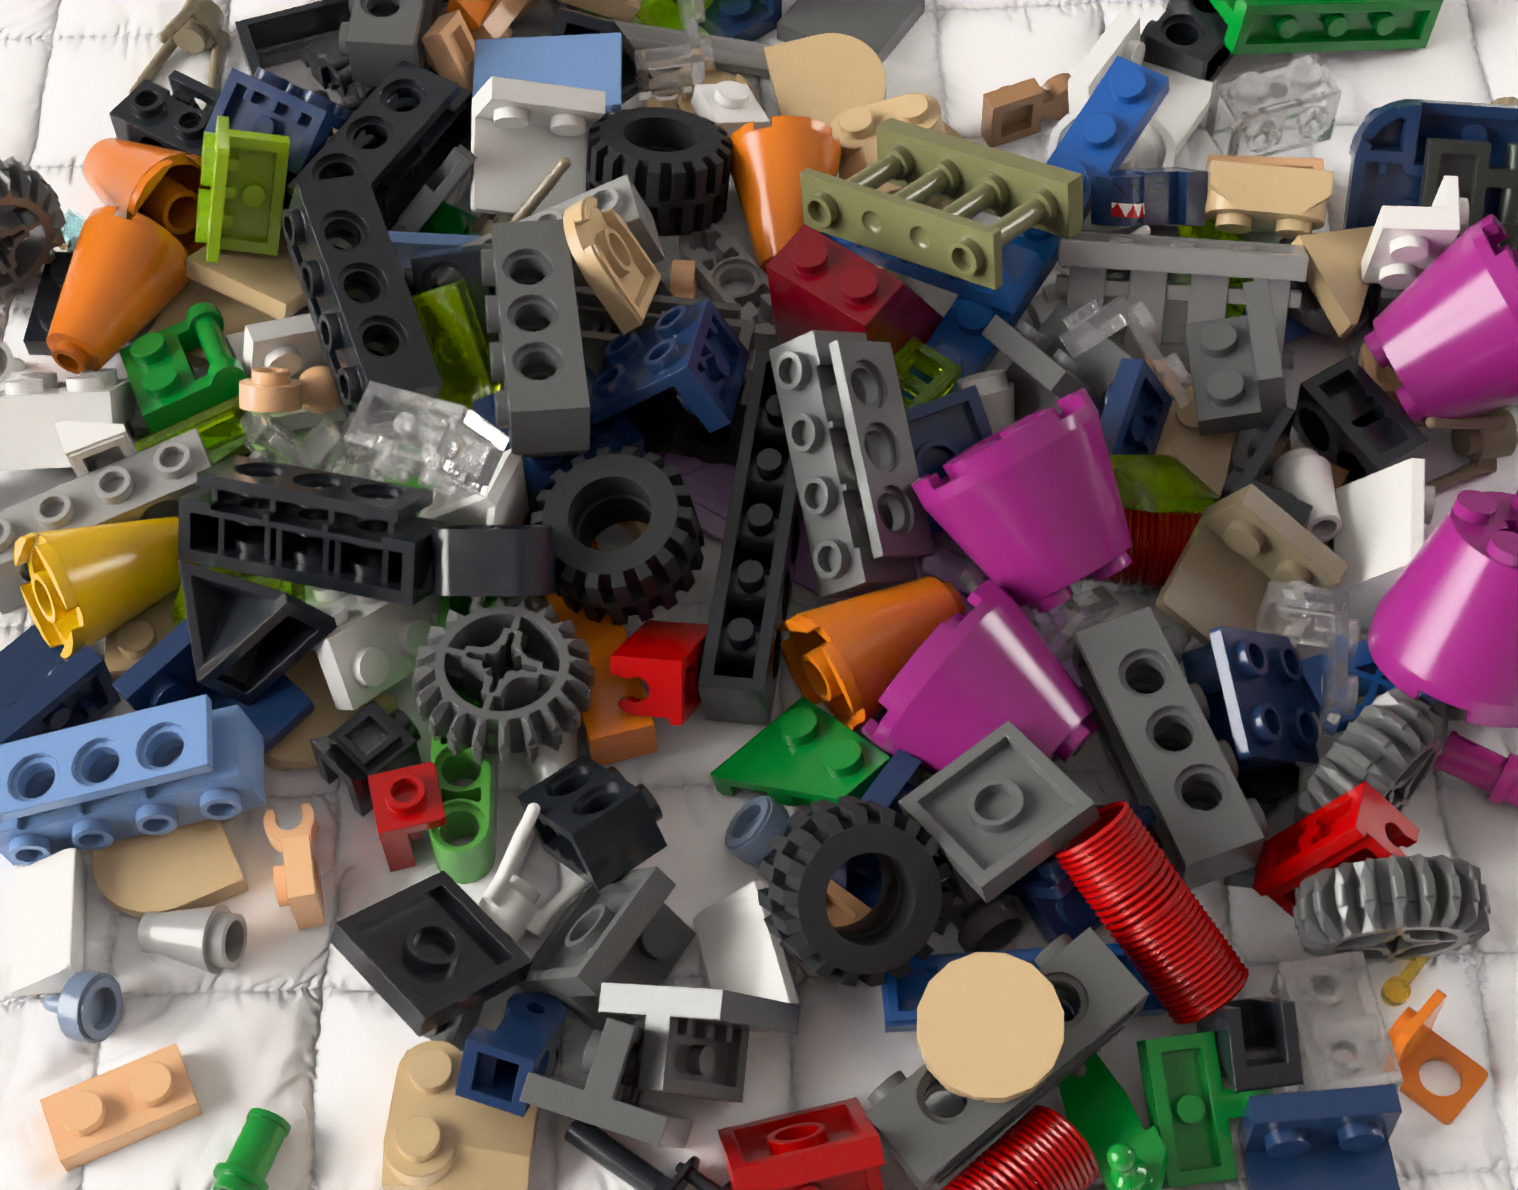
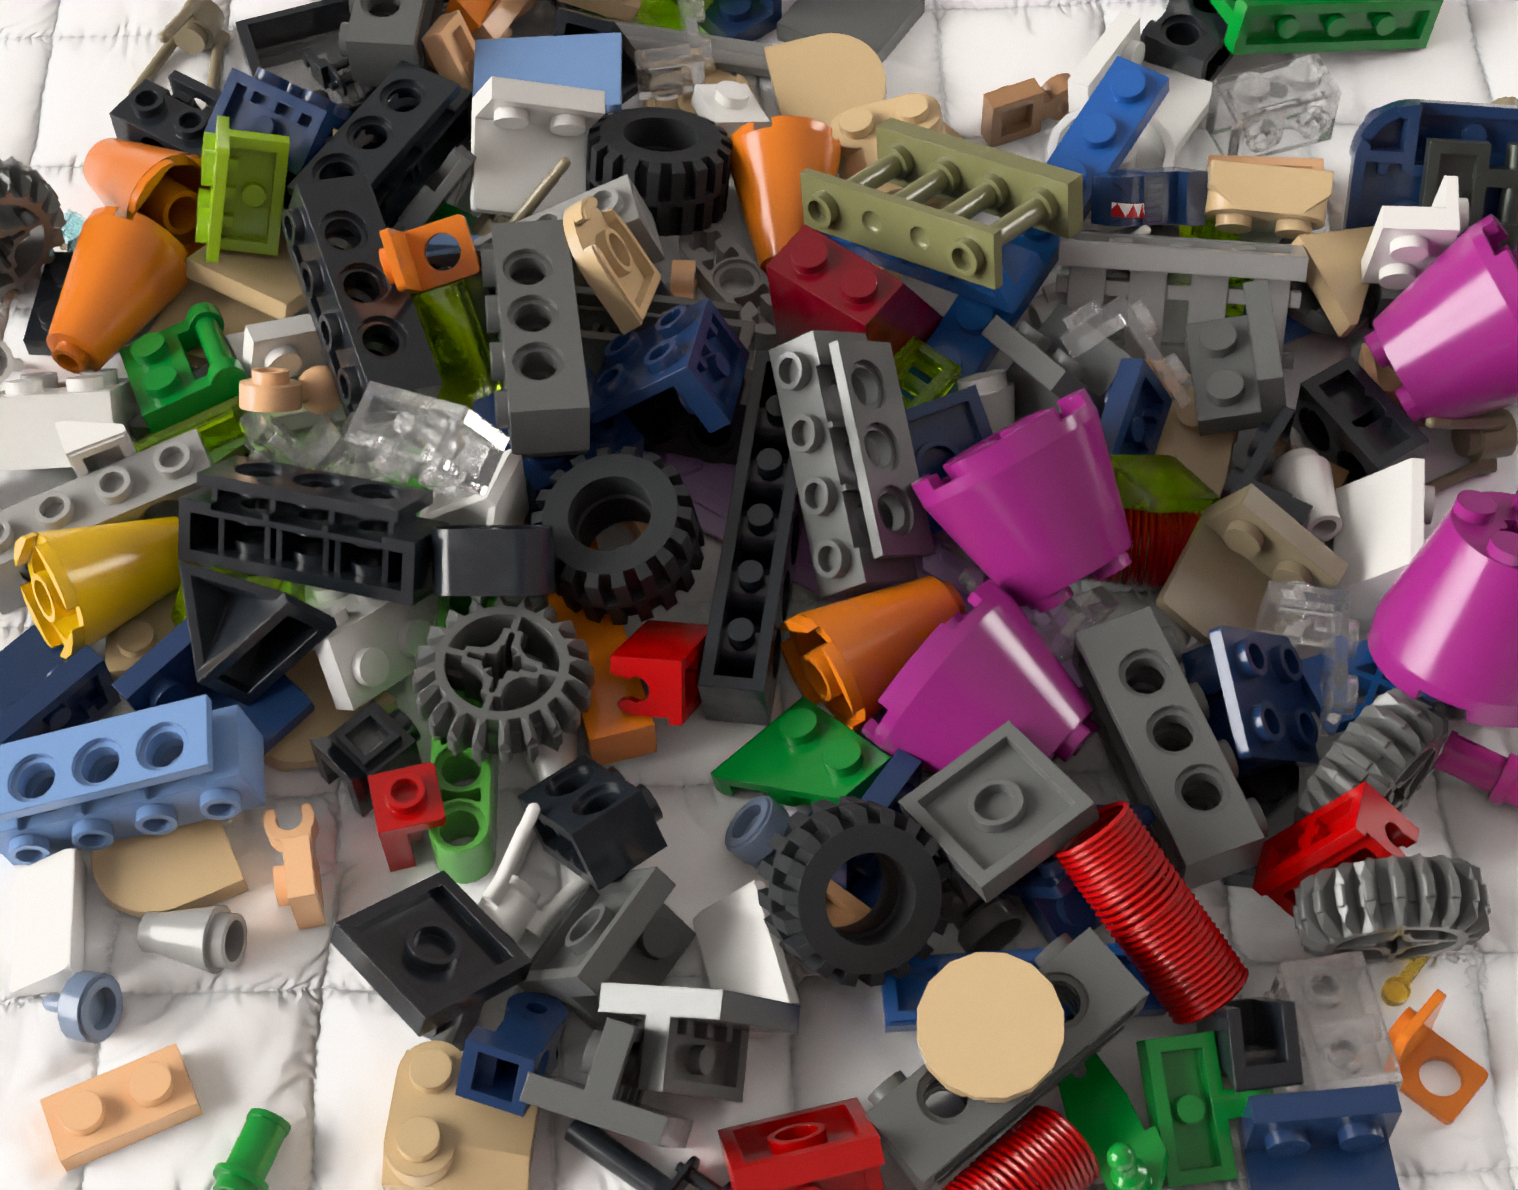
none -> orange bracket [379,214,481,294]

